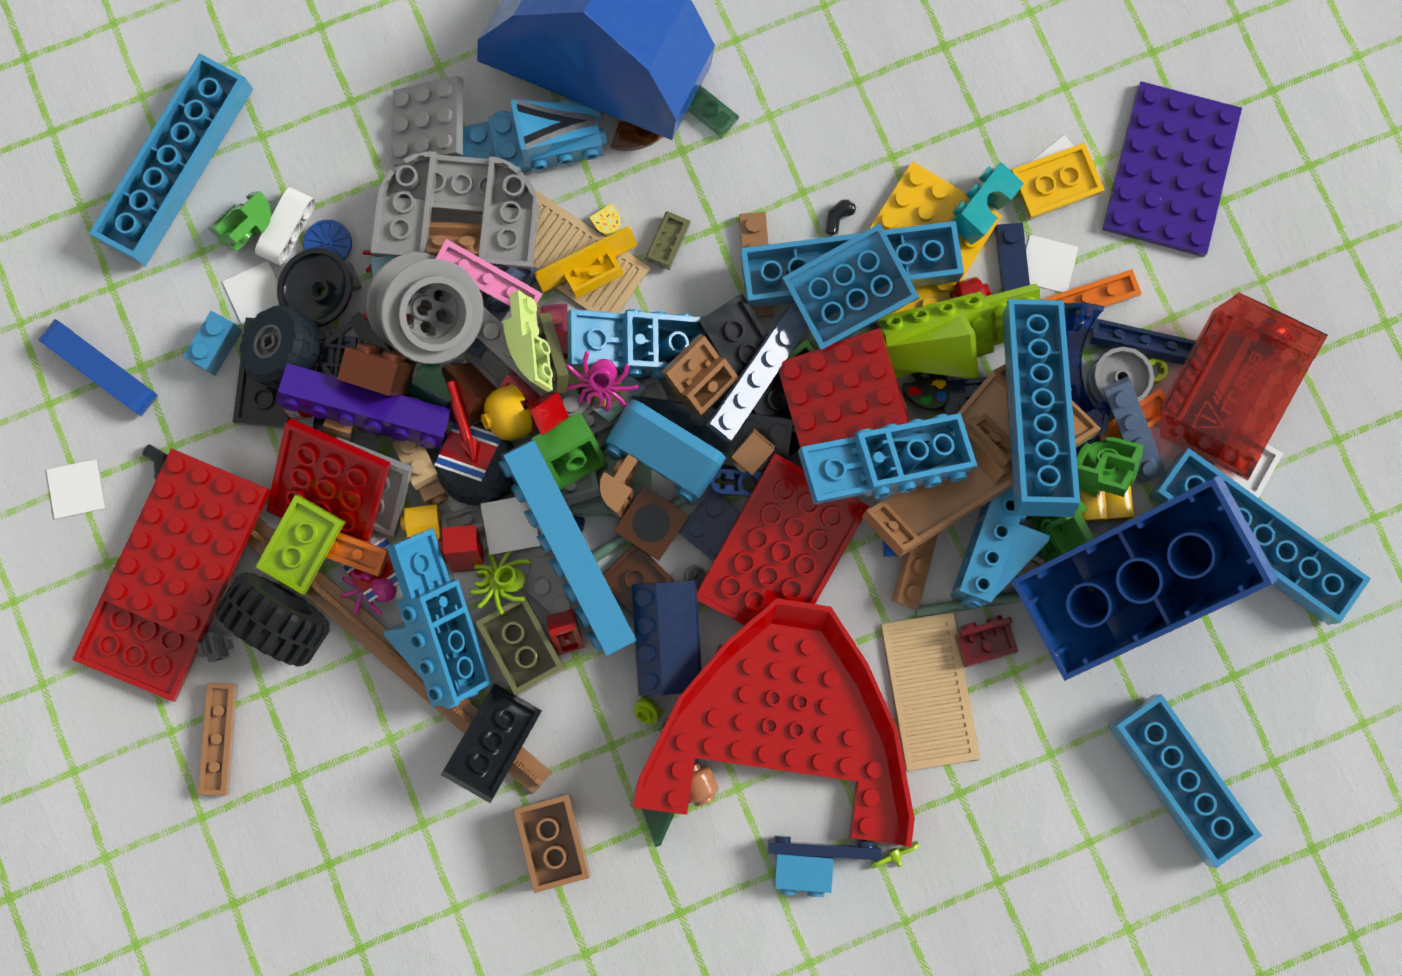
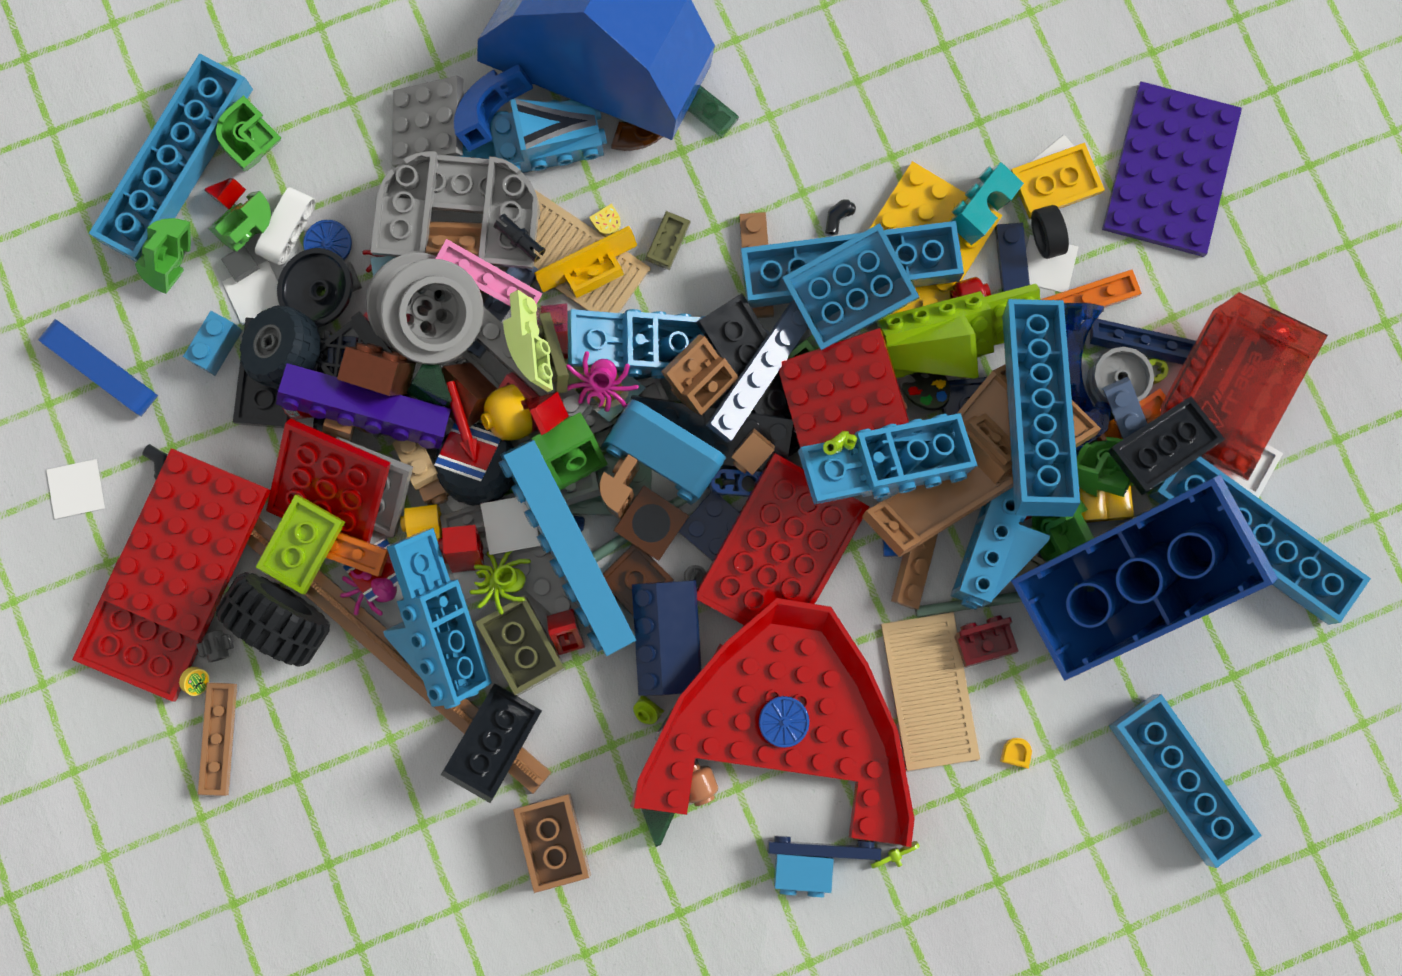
none -> bright green brick [135,218,191,294]
none -> tile [179,667,209,696]
none -> red slope [204,178,246,209]
none -> bright green brick [216,95,281,172]
none -> dark grey tile [221,246,260,283]
none -> blue arch [454,64,533,152]
none -> black pin [493,214,546,262]
none -> blue wheel [759,696,809,748]
none -> lime arm [823,431,857,455]
none -> yellow tile [1000,738,1032,769]
none -> black tyre [1031,205,1069,259]
none -> black plate [1108,396,1225,495]

